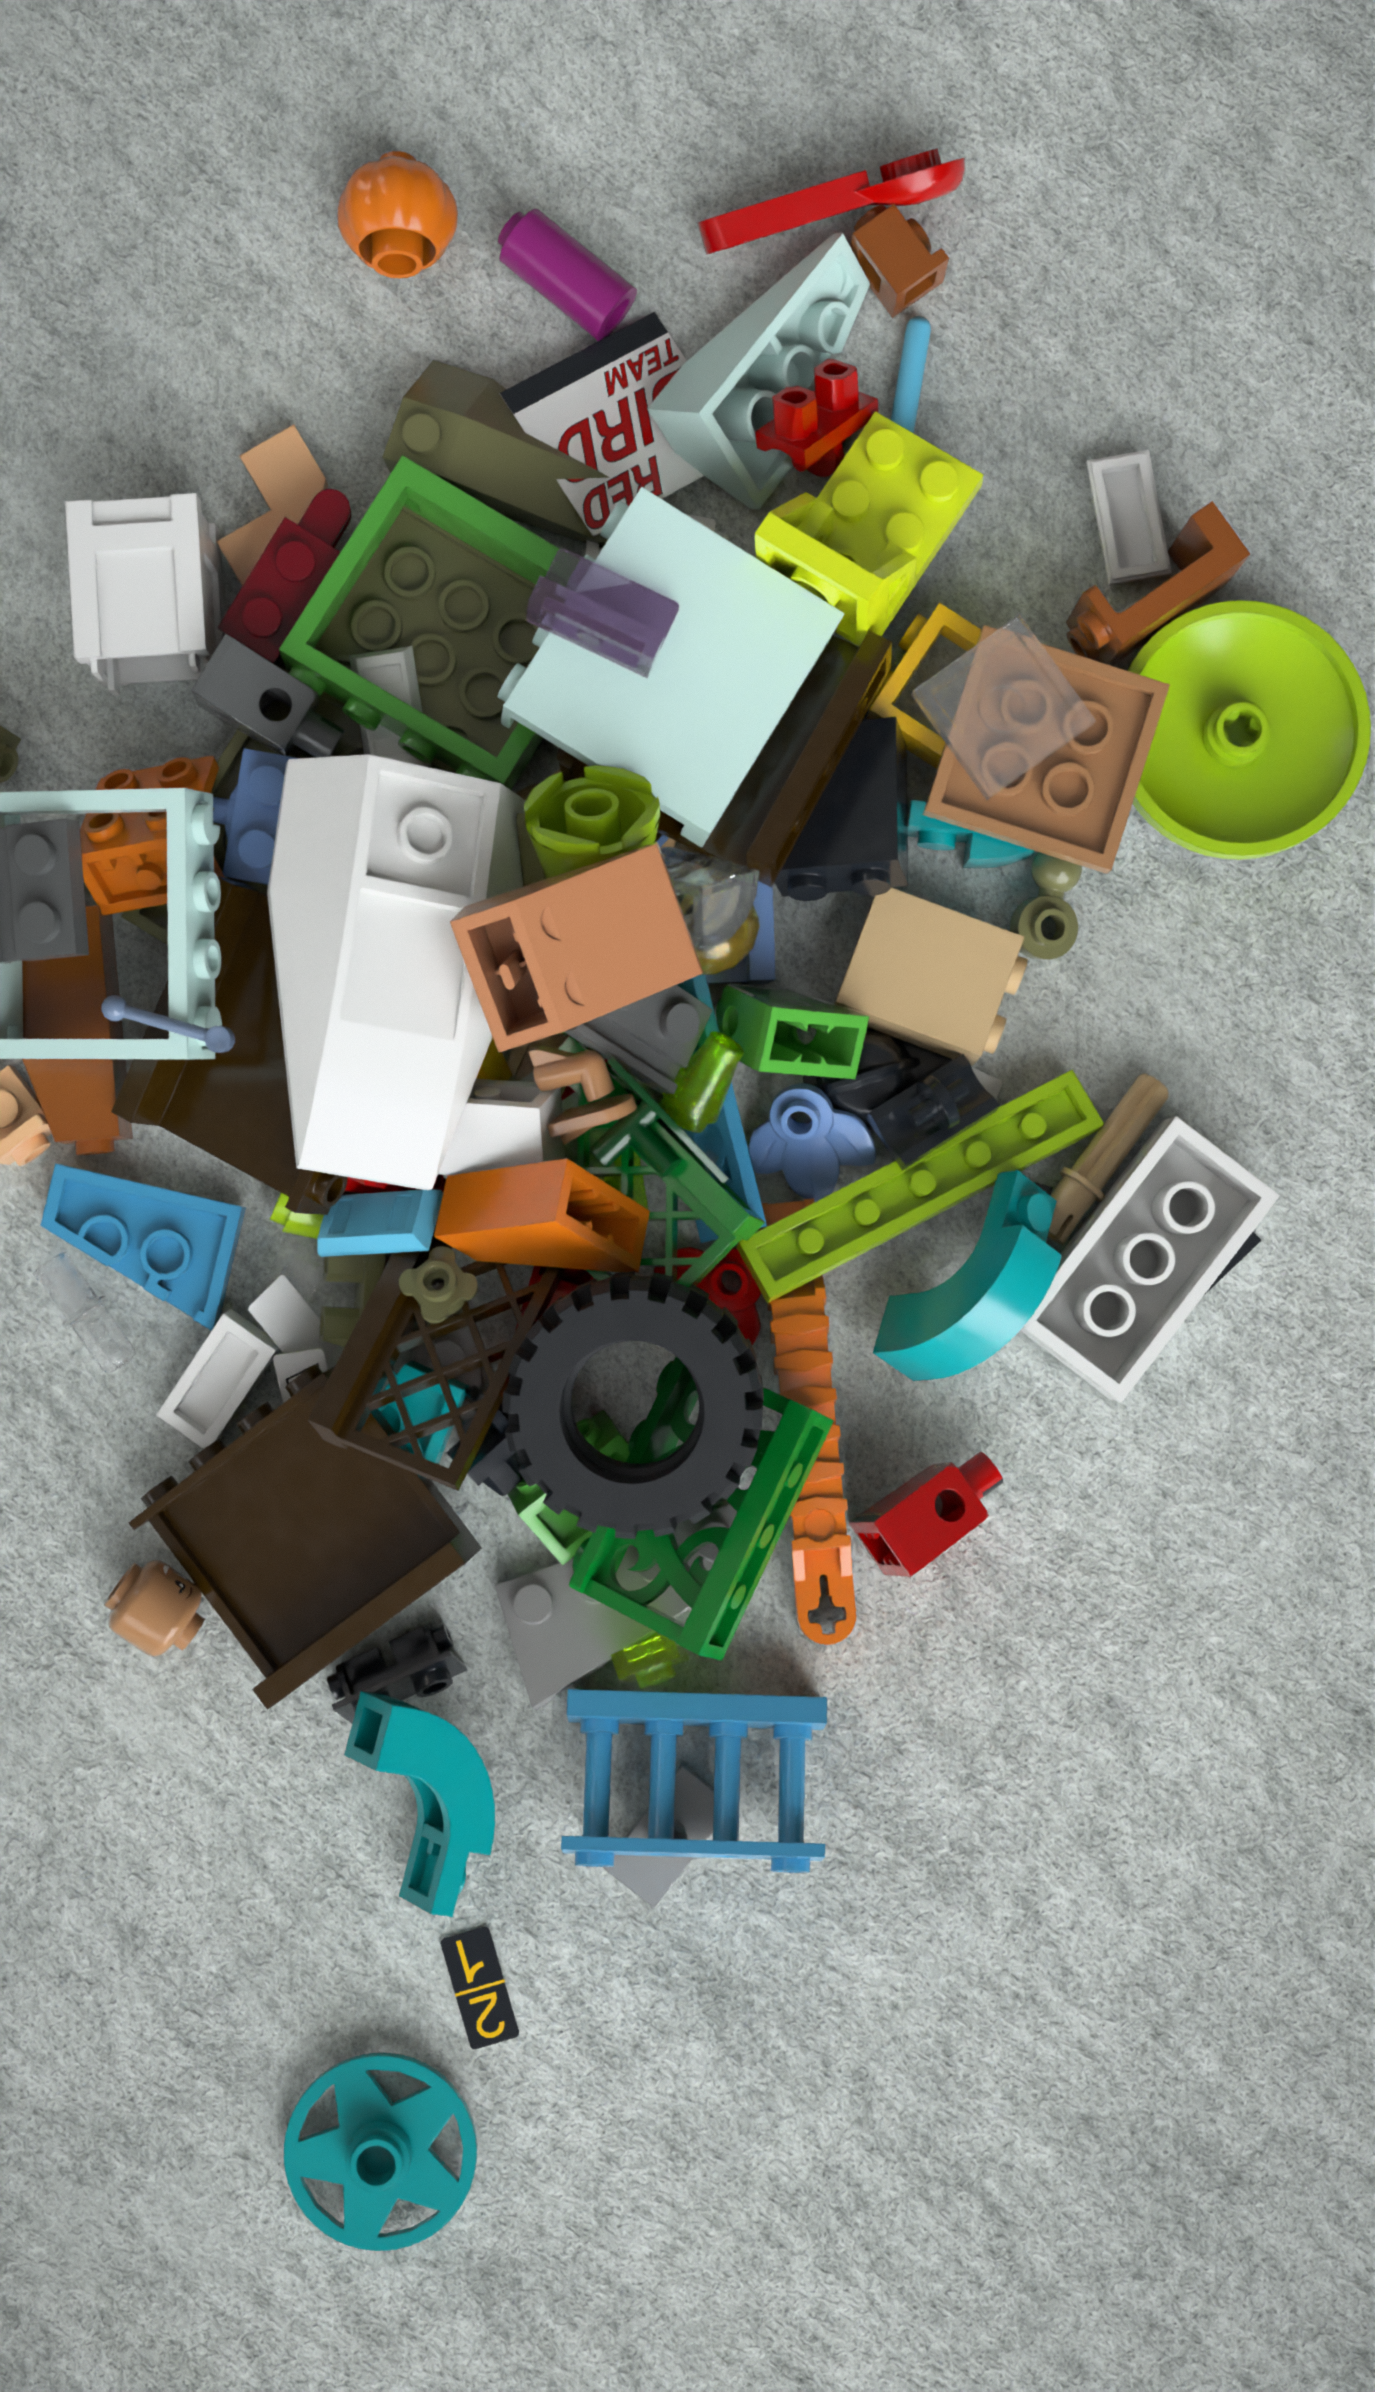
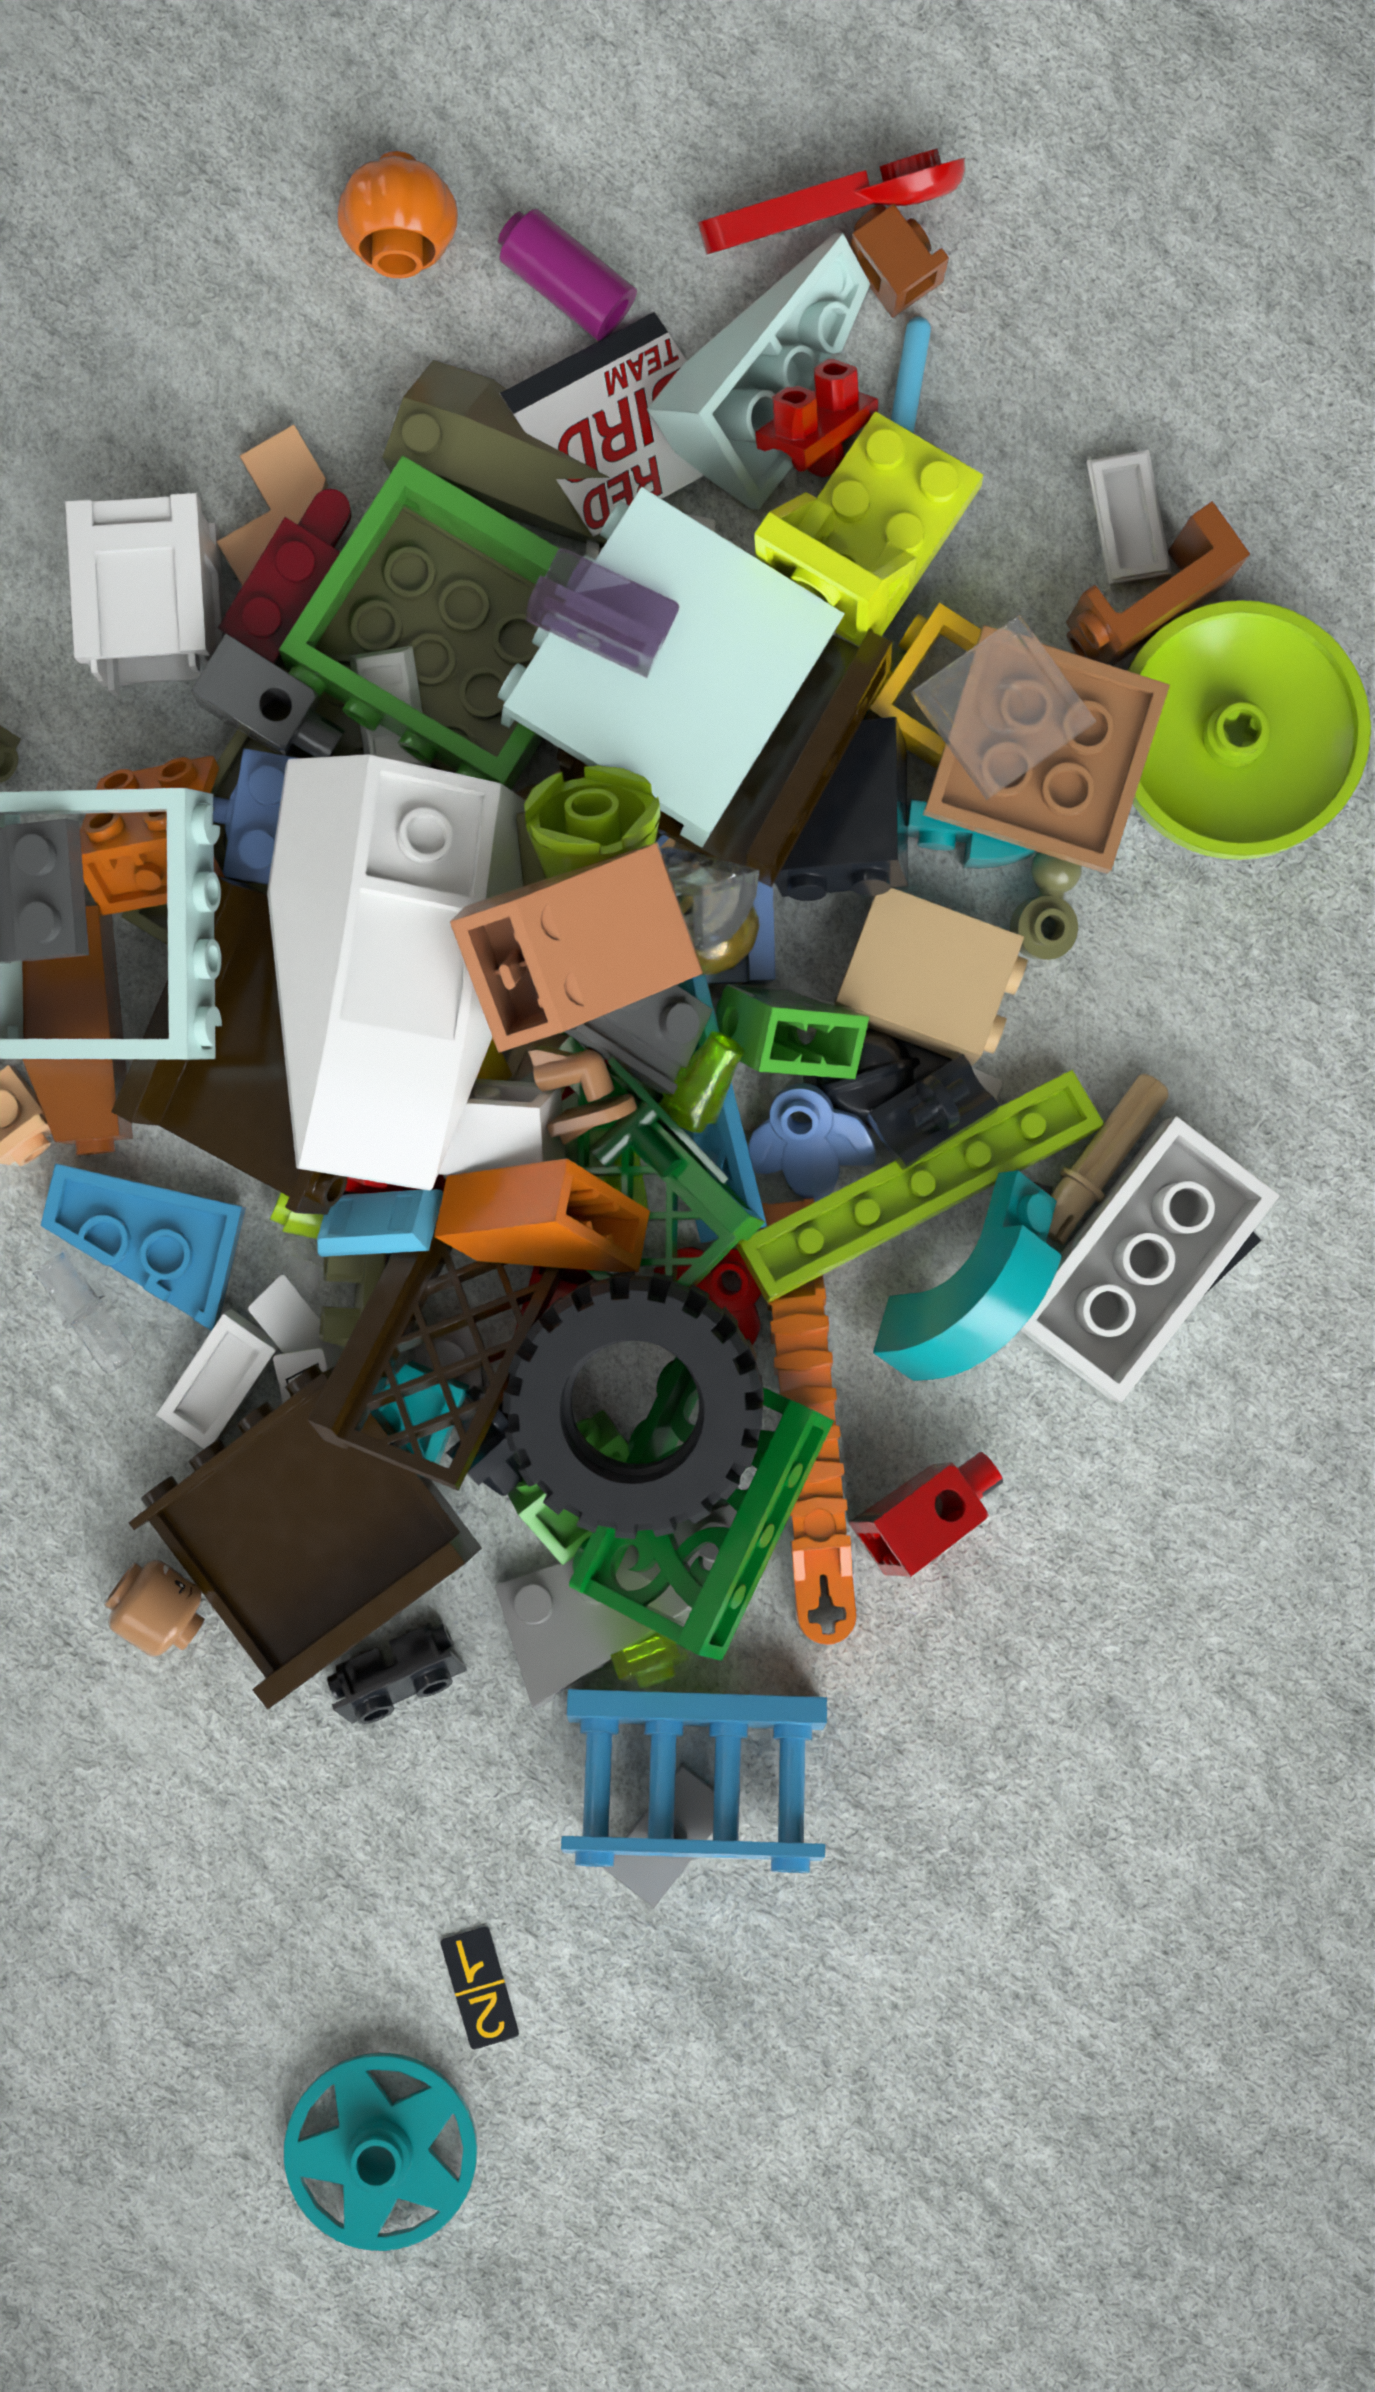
sand blue hinge [101,995,235,1053] -> none
teal arch [344,1691,495,1917] -> none
olive plate [399,1246,478,1323] -> none

